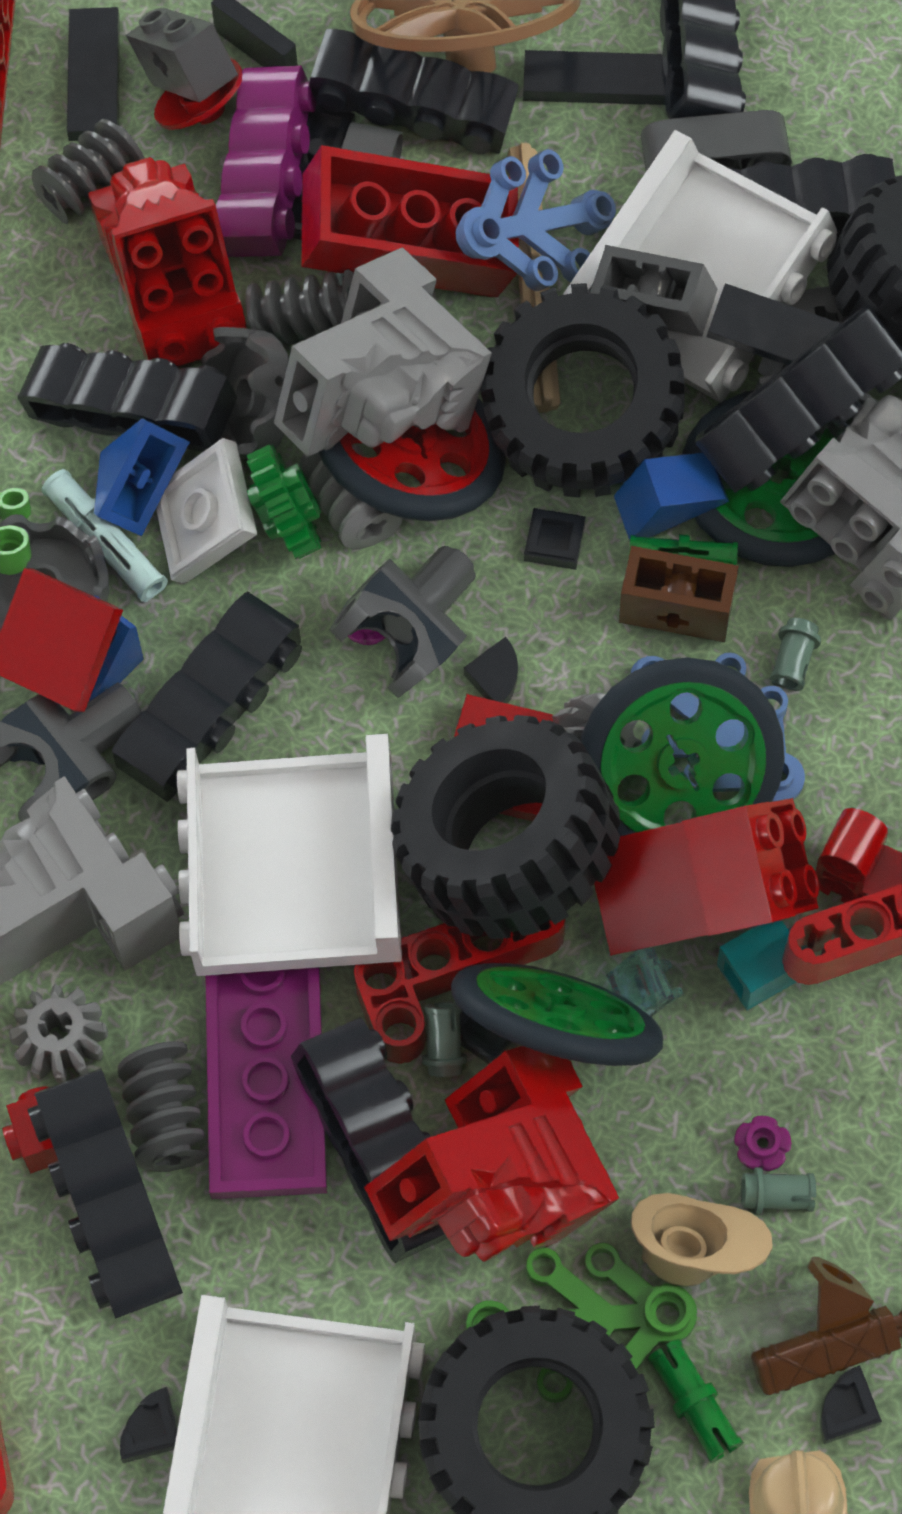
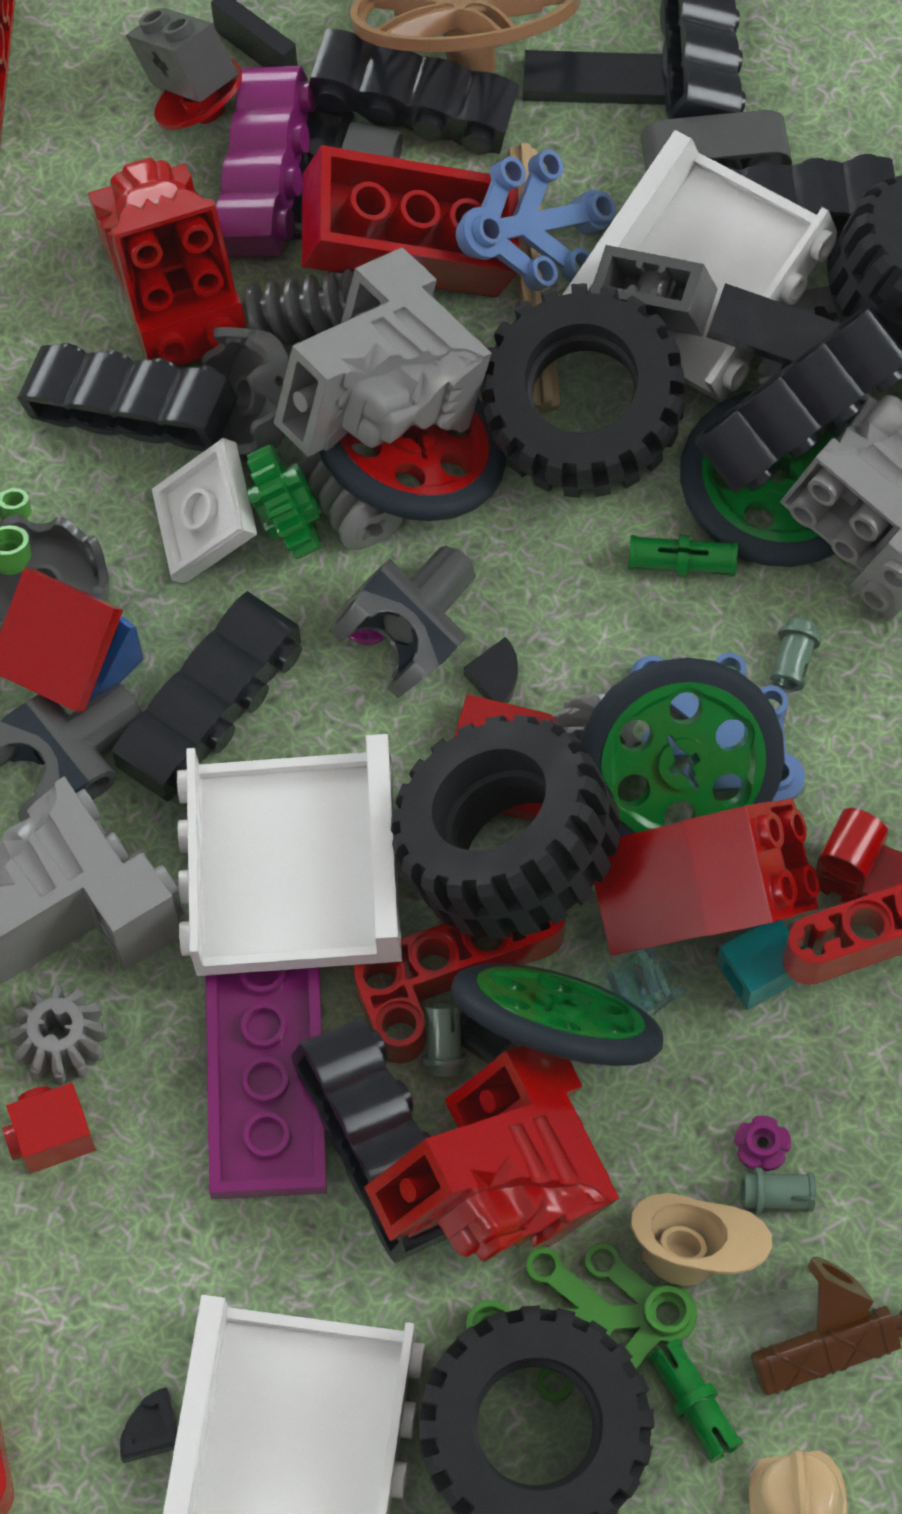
black brick [27,1068,183,1319] -> none
dark grey piece [31,119,145,225] -> none
light aqua pin [42,469,168,602] -> none
black tile [67,7,120,141] -> none
blue slope [94,418,190,536] -> none
dark grey piece [118,1041,209,1172] -> none
black tile [524,508,586,570] -> none
blue slope [614,453,729,541] -> none
reddish brown brick [619,546,739,643] -> none
black tile [820,1365,882,1444] -> none

